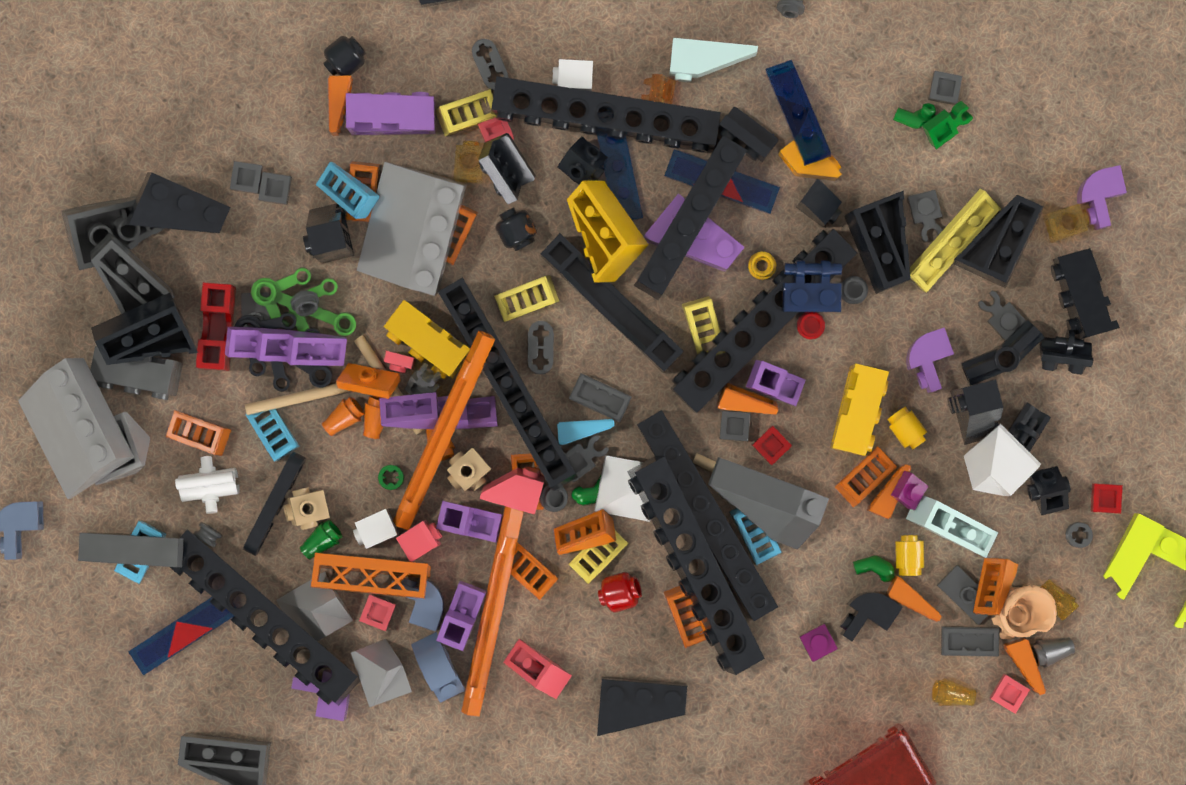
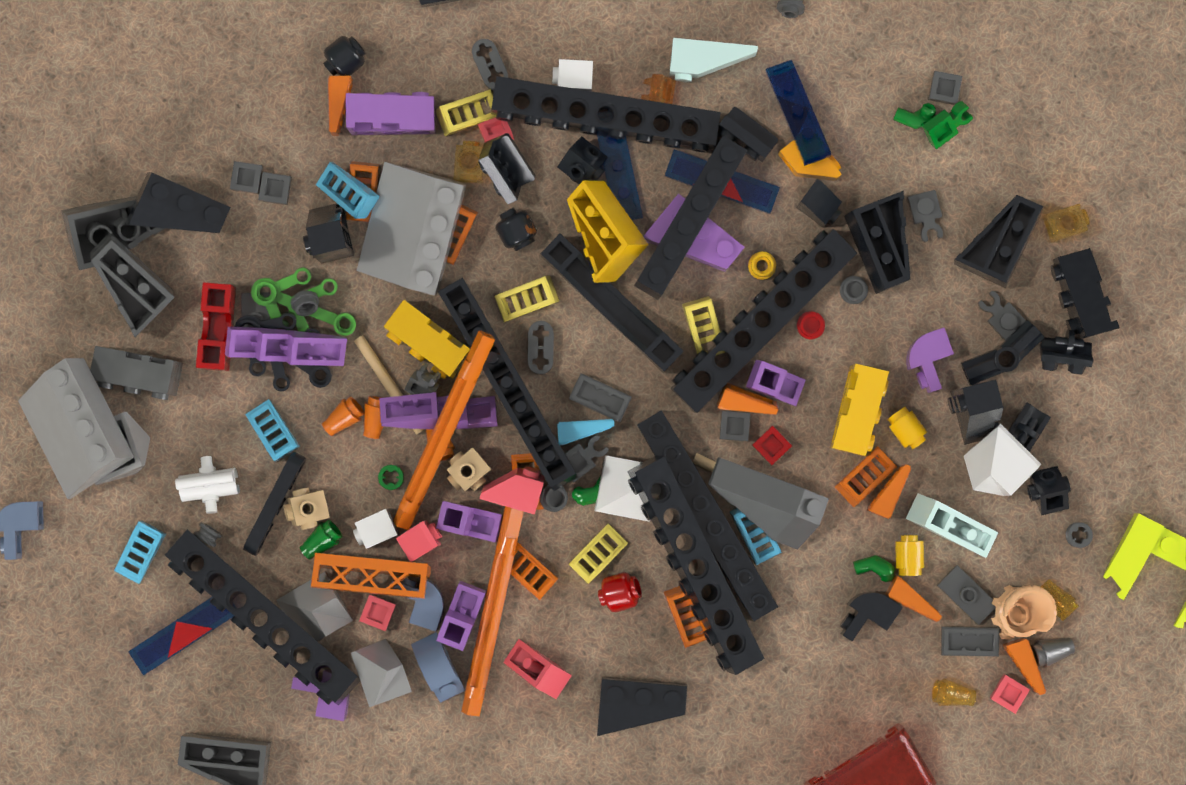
dark grey tile [78,533,184,567] -> none
black wedge [91,292,198,365] -> none
orange slope [165,410,231,456] -> none
tan bar [244,383,350,415] -> none
orange plate [336,363,401,399] -> none
coral plate [384,351,416,374] -> none
orange slope [554,509,616,555] -> none
dark blue plate [783,260,842,312] -> none
magenta plate [799,623,838,662] -> none
magenta plate [891,471,928,511] -> none
light yellow tile [910,189,1001,293] -> none
orange slope [973,558,1018,615] -> none
medium lavender brick [1077,165,1127,230] -> none
red plate [1091,484,1123,514] -> none

